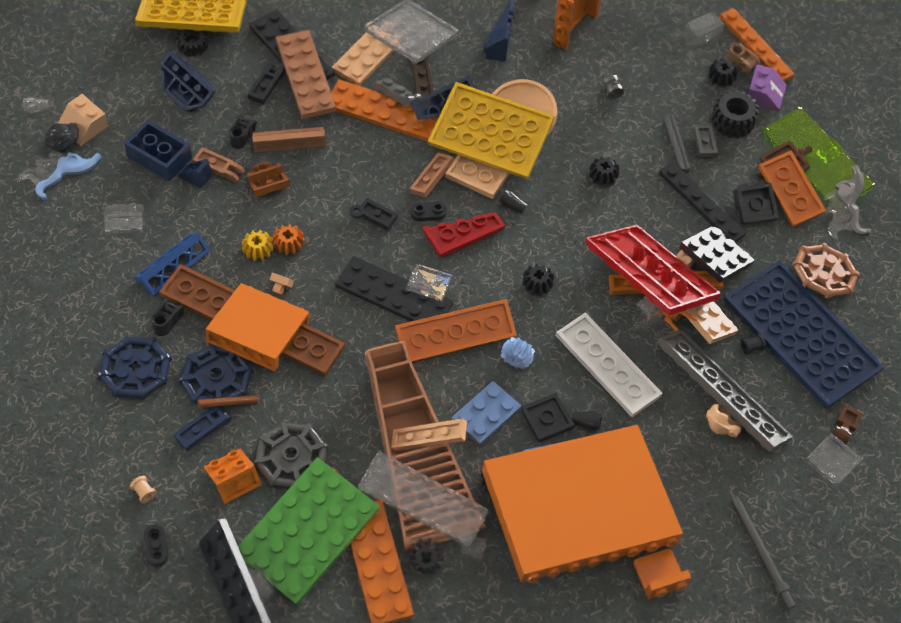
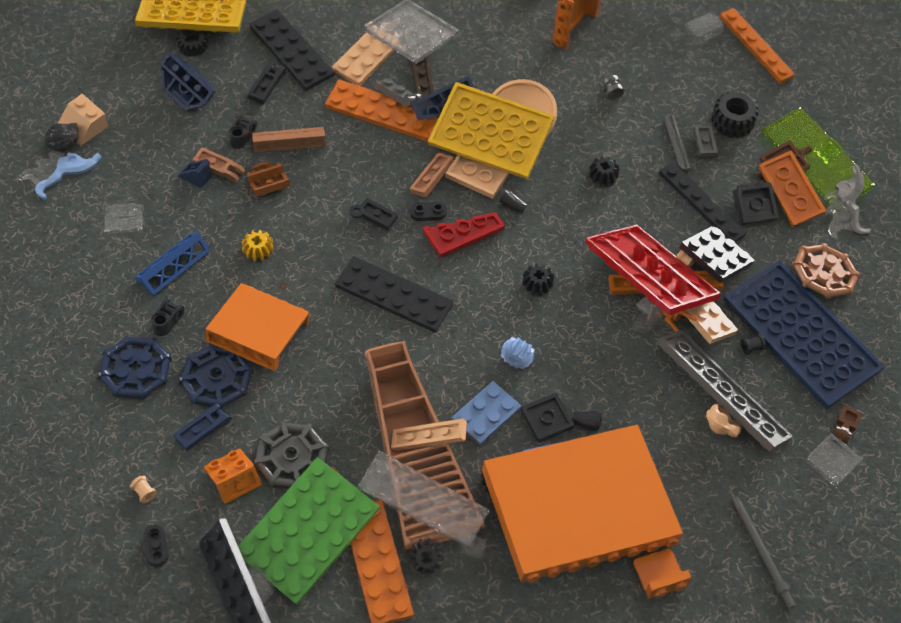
clear cone [23,96,49,114] -> none
dark blue brick [124,120,192,181] -> none
dark orange plate [159,264,345,377] -> none
dark orange bar [198,395,258,408] -> none
light nougat tile [270,273,294,294] -> none
orange gear [272,223,304,256] -> none
nougat plate [276,30,336,119] -> none
orange plate [395,299,517,362] -> none
clear tile [406,264,452,301] -> none
dark blue wedge [483,0,515,61] -> none
white plate [556,312,663,418] -> none
black gear [708,58,738,87] -> none
medium nougat piece [726,43,760,75] -> none
medium lavender slope [748,64,786,111] -> none

